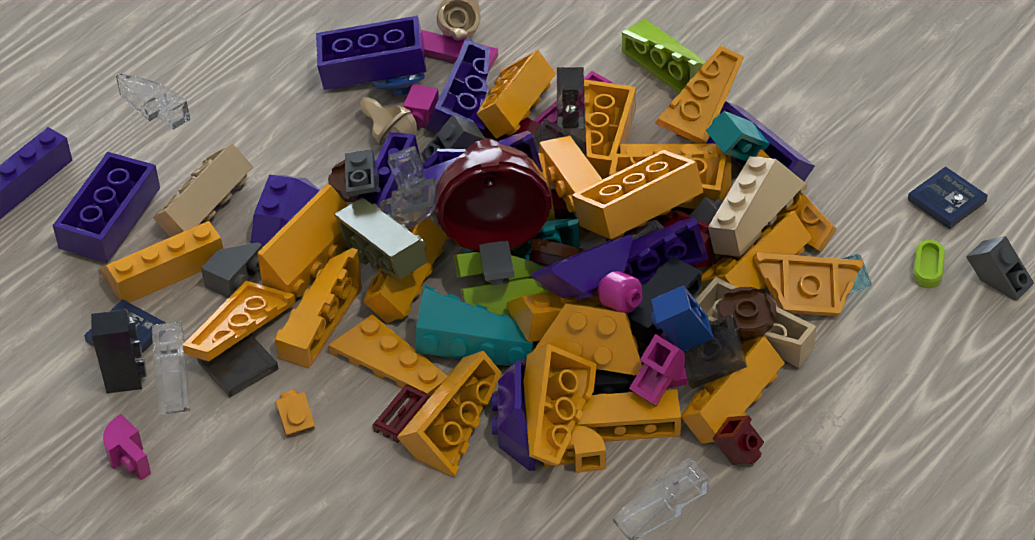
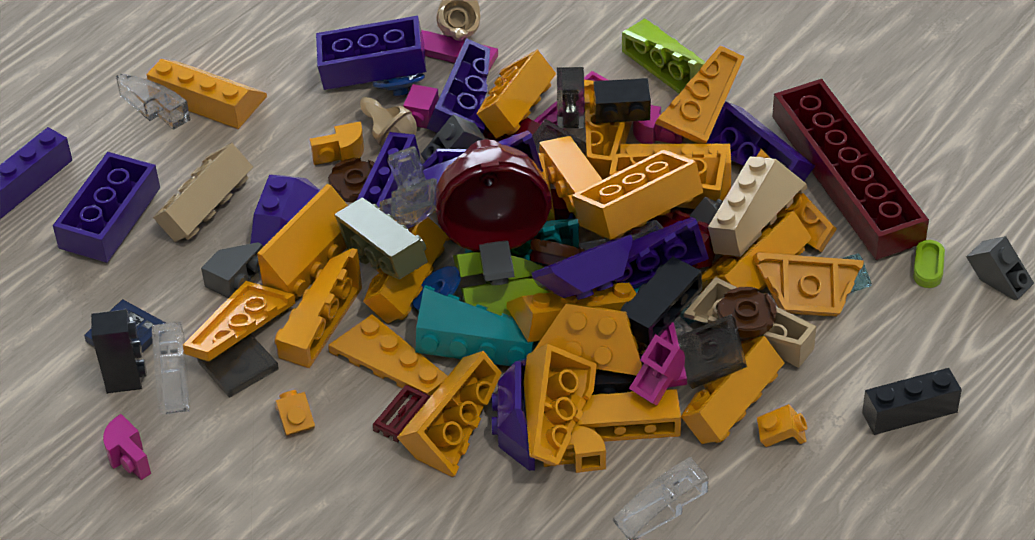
light orange wedge [99,221,223,303] -> none
dark grey slope [345,149,379,196] -> none
dark pink head [598,271,643,314] -> none
blue brick [651,285,714,352] -> none
teal brick [706,111,770,161] -> none
dark red brick [712,415,764,465] -> none
dark blue tile [908,166,988,229] -> none
none -> light orange slope [146,59,267,129]
none -> light orange brick [310,121,364,165]
none -> blue dish [413,266,461,311]
none -> black brick [593,78,651,123]
none -> dark pink brick [633,105,684,144]
none -> light orange bracket [757,404,808,447]
none -> dark red brick [772,79,929,260]
none -> black brick [862,368,962,435]

